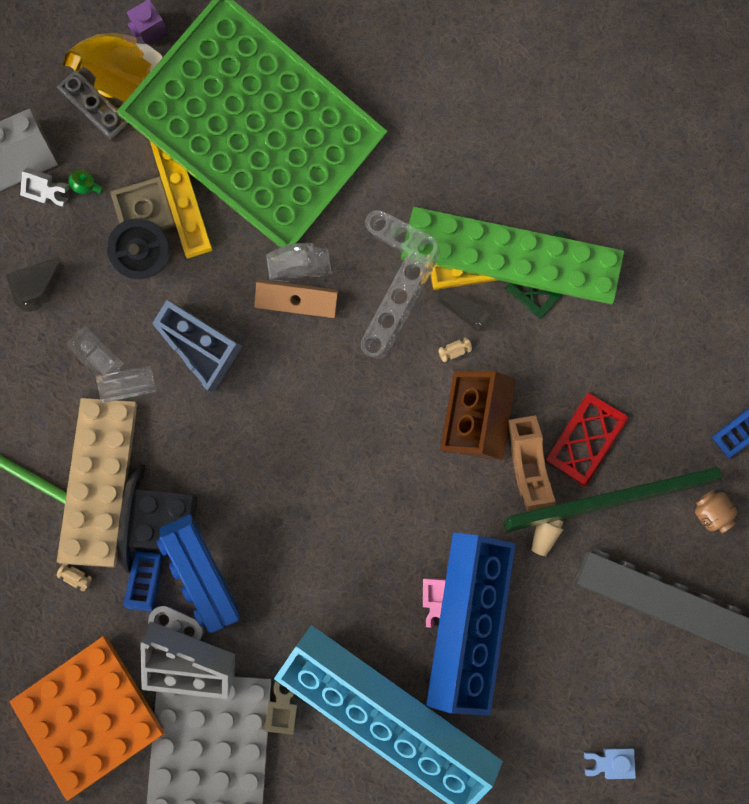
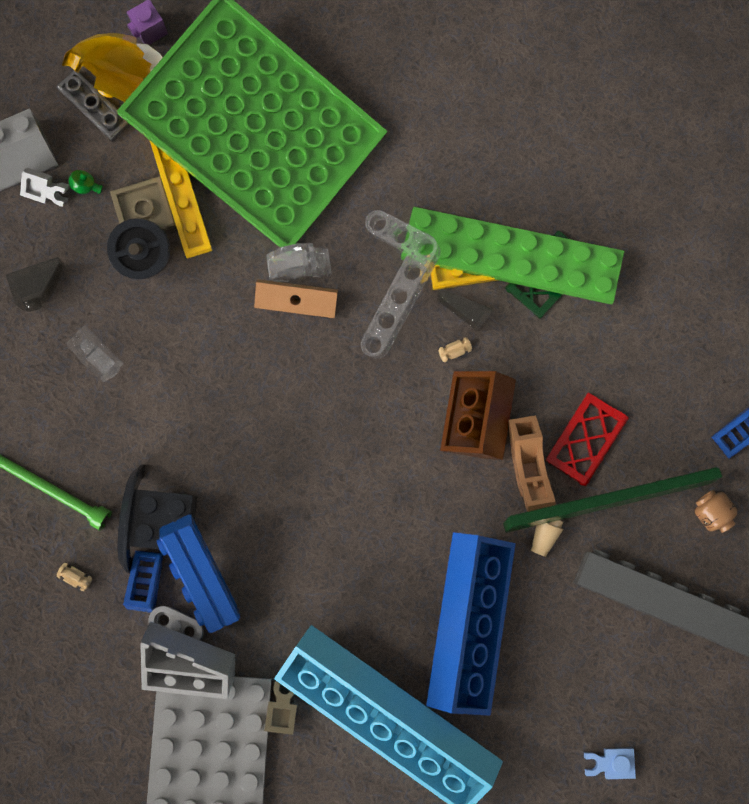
orange plate [9,636,166,801] -> none
tan plate [57,398,137,567] -> none
clear tile [96,366,156,403] -> none
sand blue wedge [152,300,243,391] -> none
bright pink plate [423,578,446,628] -> none

